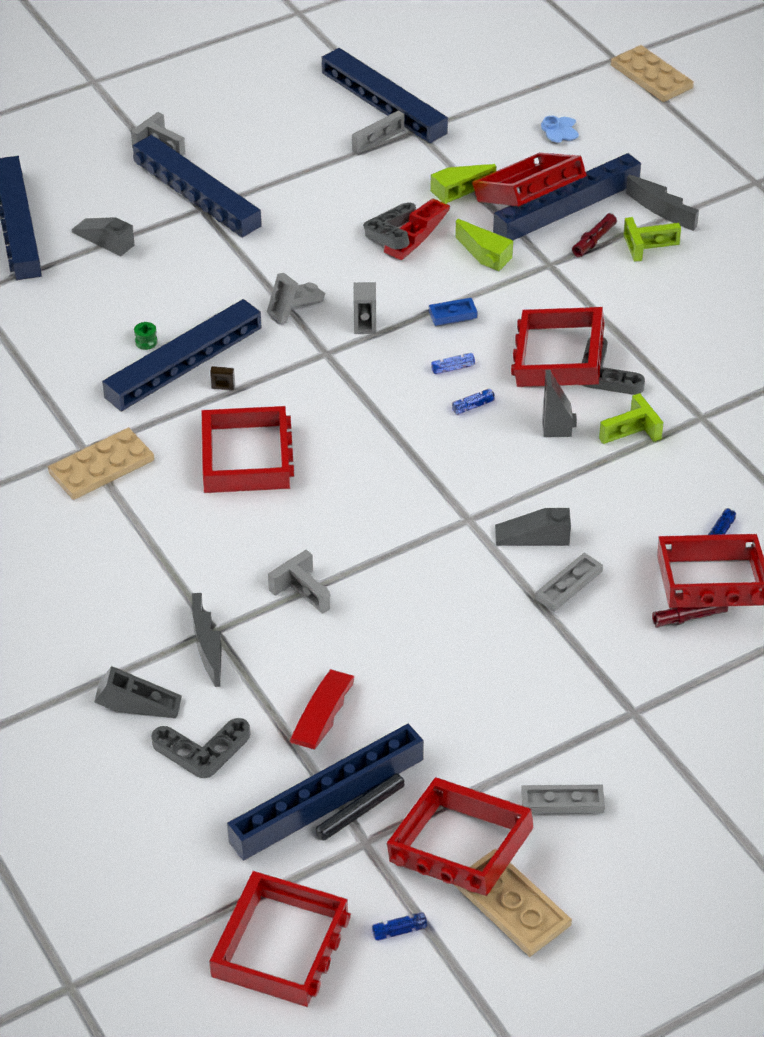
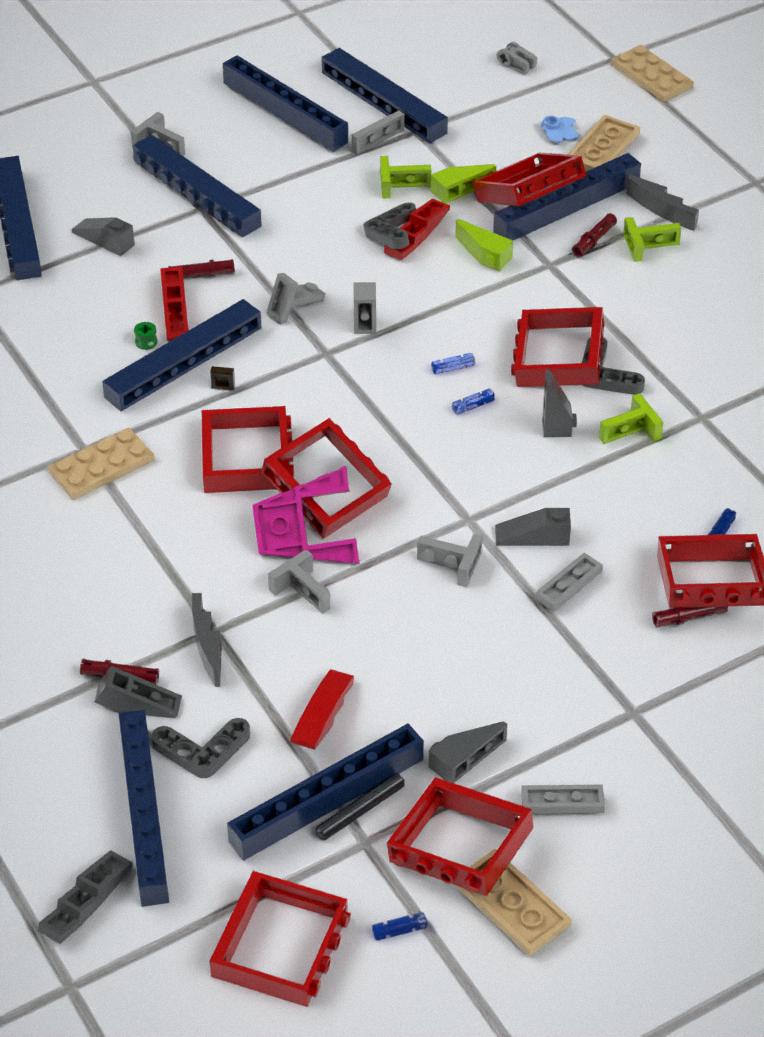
blue plate [429,298,478,326] -> none
none -> dark grey slope [38,850,133,944]
none -> dark red pin [80,658,160,685]
none -> dark blue brick [119,710,169,907]
none -> red slope [160,266,188,341]
none -> dark red pin [168,259,235,278]
none -> dark blue brick [222,55,348,152]
none -> dark pink wing [252,466,360,564]
none -> red window [261,418,392,539]
none -> lime bracket [380,156,431,199]
none -> light grey bracket [417,534,483,587]
none -> dark grey slope [428,721,508,783]
none -> light grey piece [496,42,537,75]
none -> tan plate [568,114,641,171]

